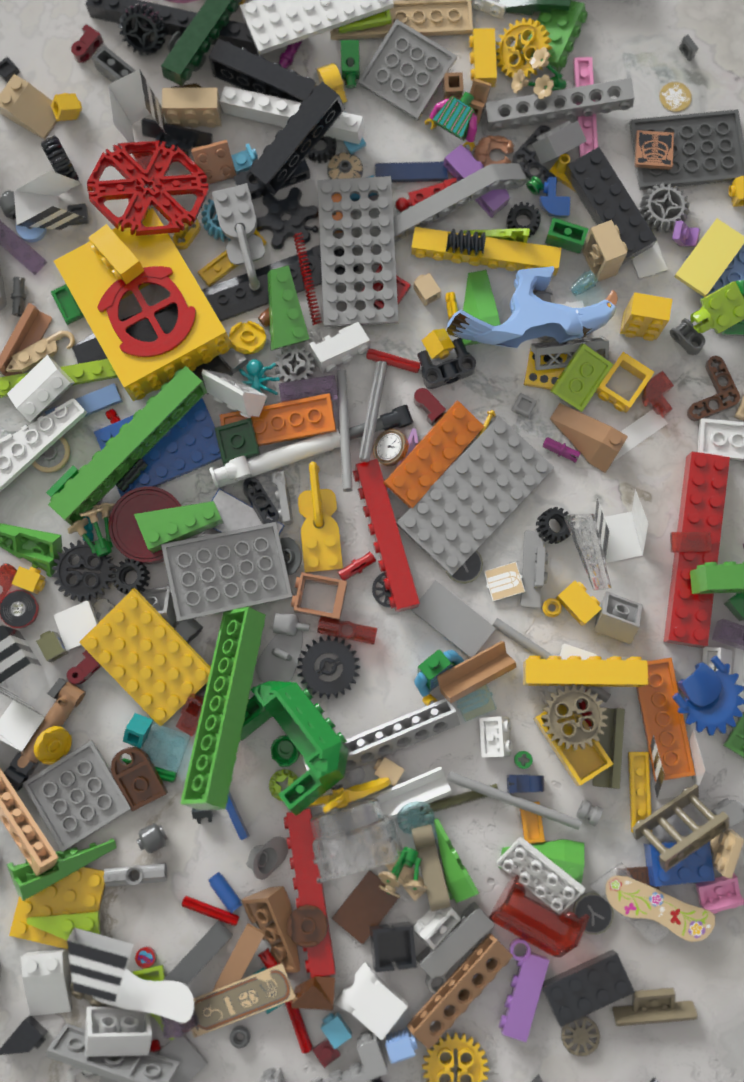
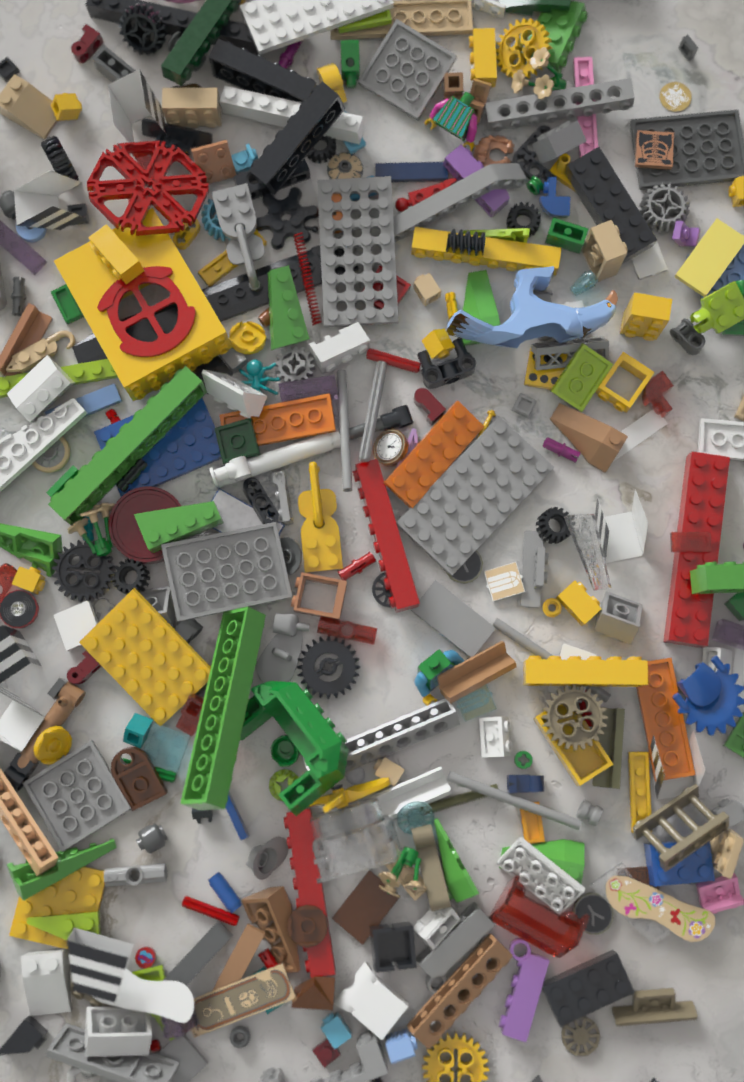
olive brick [36,631,69,663] -> none
red axle [285,1000,313,1054] -> none
reddish brown beam [687,356,740,421] -> none

